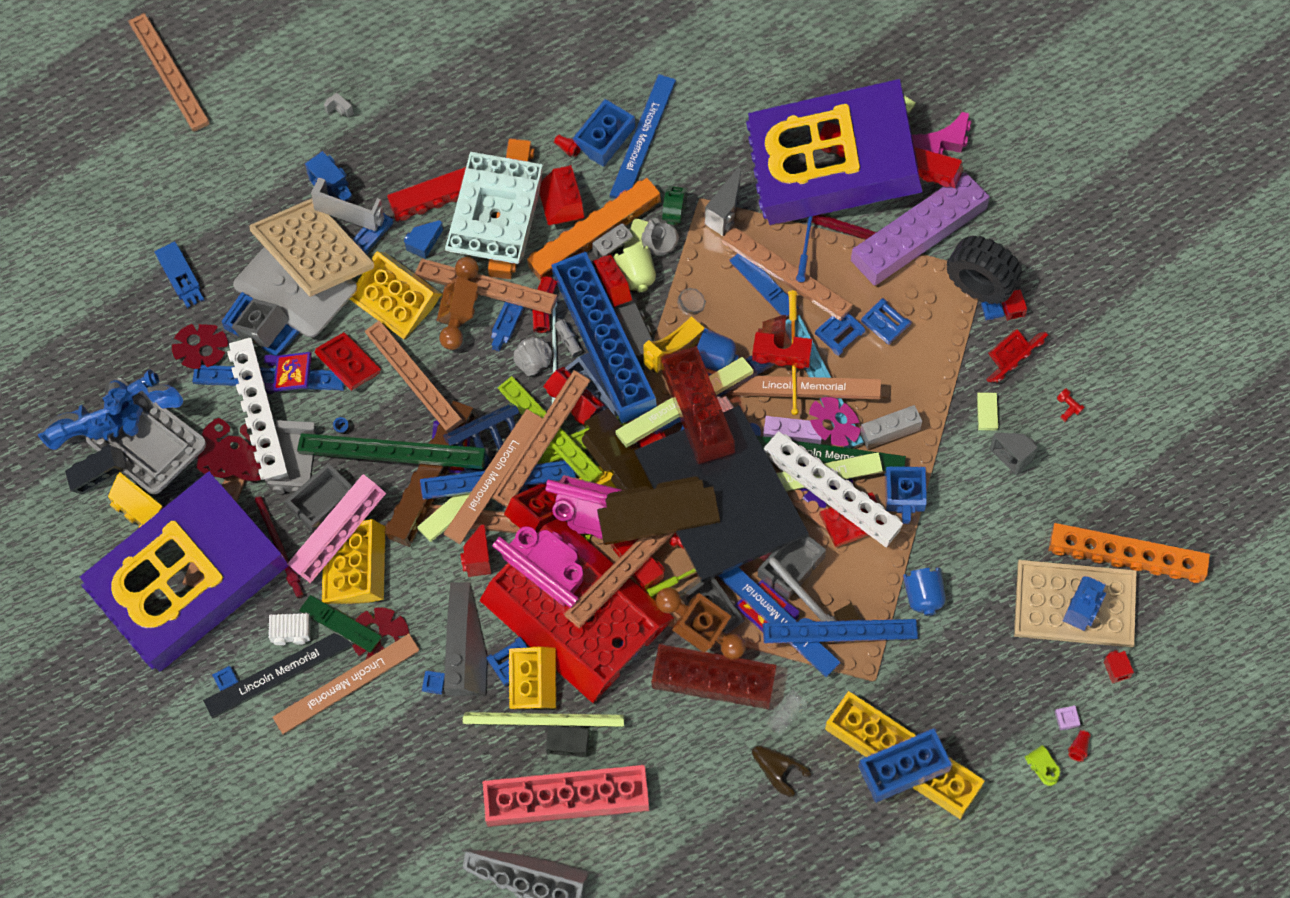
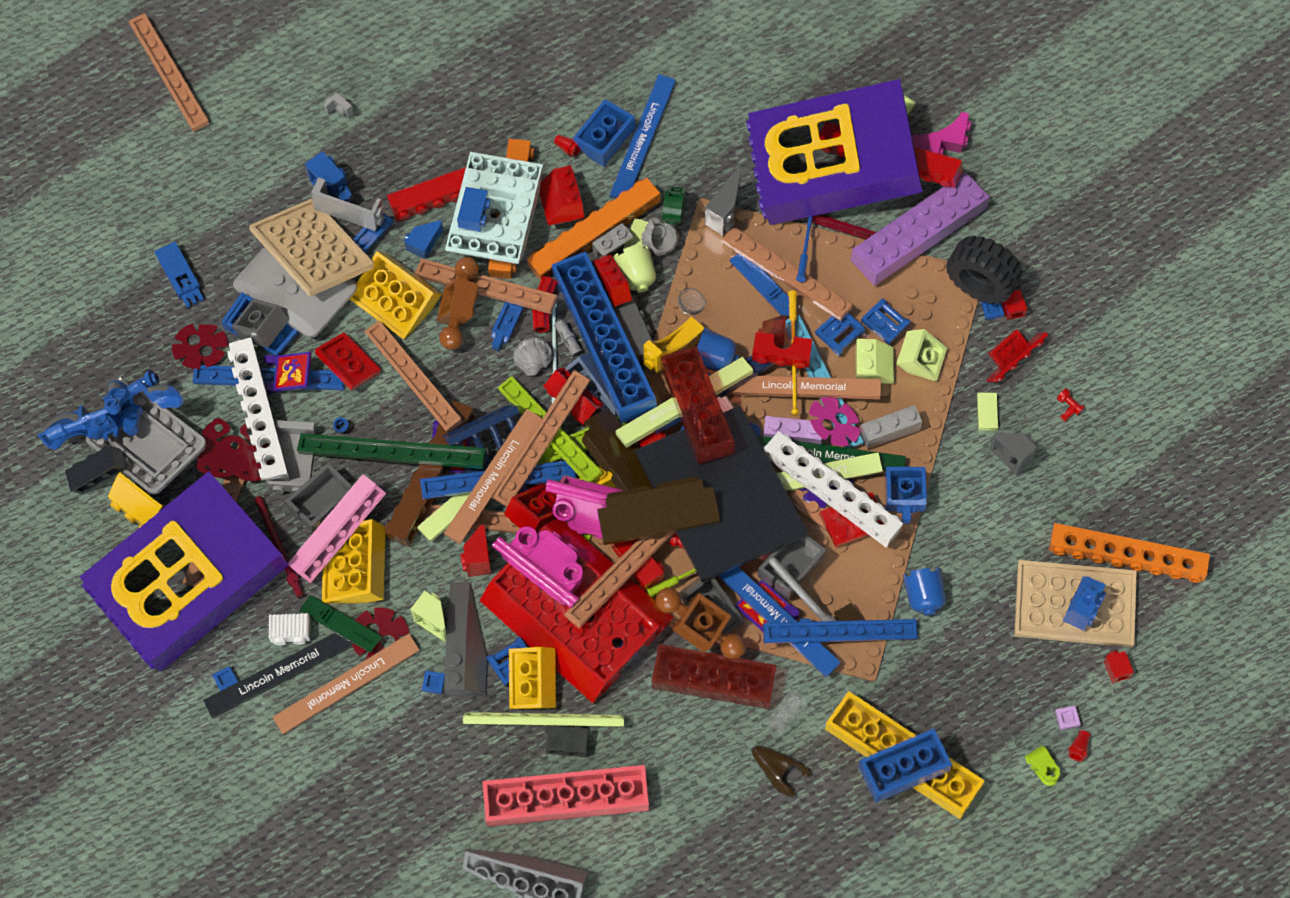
none -> yellowish green slope [410,591,447,642]
none -> blue brick [457,187,491,232]
none -> yellowish green slope [855,339,894,384]
none -> yellowish green slope [897,329,947,381]

